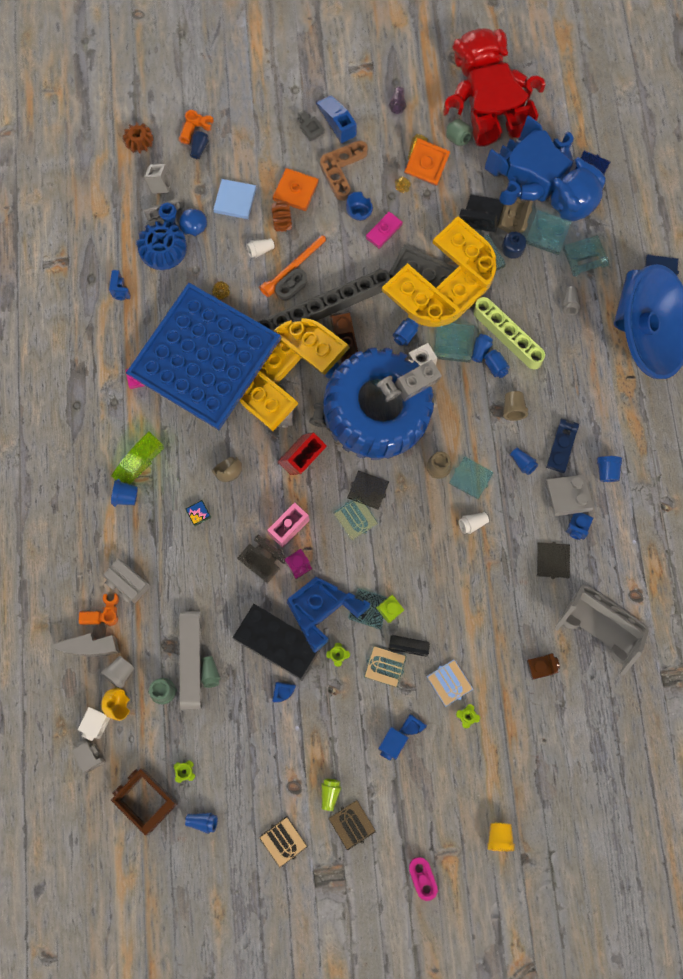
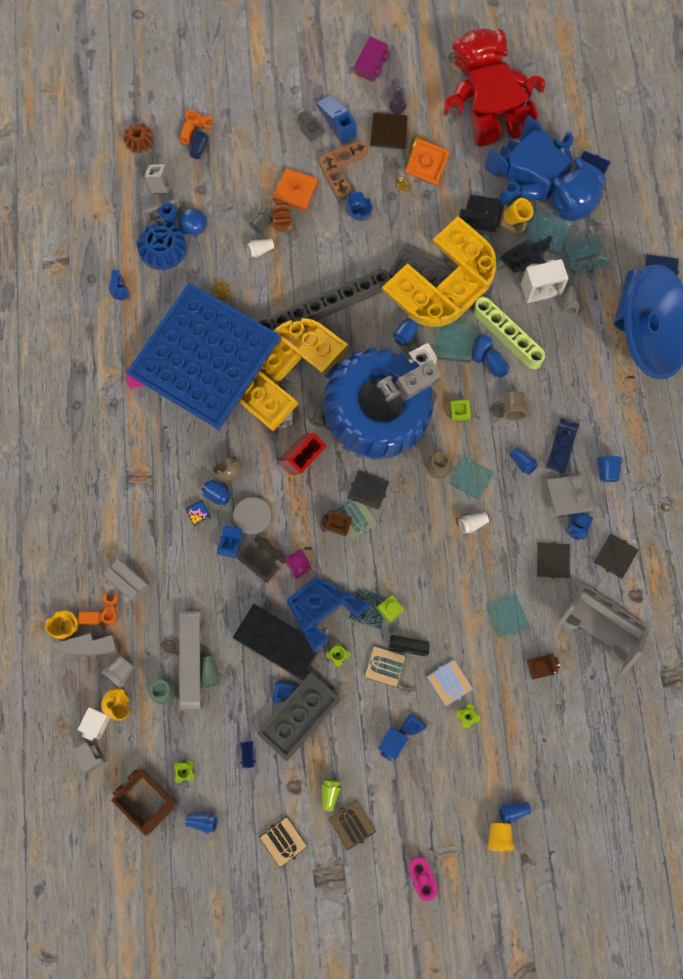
clear neon green slope [111,431,164,484] -> none
blue piece [111,479,138,507] -> none
light blue tile [213,179,257,219] -> none
orange piece [259,236,326,298] -> none
bright pink brick [267,503,309,548] -> none
dark grey plate [275,269,307,300] -> none
reddish brown slope [330,311,358,363] -> none
dark pink plate [366,212,403,249] -> none
sand green head [446,119,472,146] -> none
dark blue head [501,231,527,259] -> none
none -> yellow hair [45,610,79,640]
none -> blue brick [202,480,232,506]
none -> blue bracket [217,525,243,559]
none -> light grey tile [233,497,272,536]
none -> clear blue pin [240,742,256,768]
none -> dark grey bush [249,210,273,235]
none -> dark grey plate [256,672,341,761]
none -> reddish brown bracket [320,510,352,537]
none -> magenta brick [354,36,390,82]
none -> dark brown tile [370,112,408,149]
none -> lime plate [450,400,471,421]
none -> clear light blue piece [486,595,529,638]
none -> blue cone [499,802,531,824]
none -> black bracket [500,236,553,273]
none -> yellow piece [504,198,533,225]
none -> white brick [521,259,569,303]
none -> clear smoke piece [594,534,639,579]

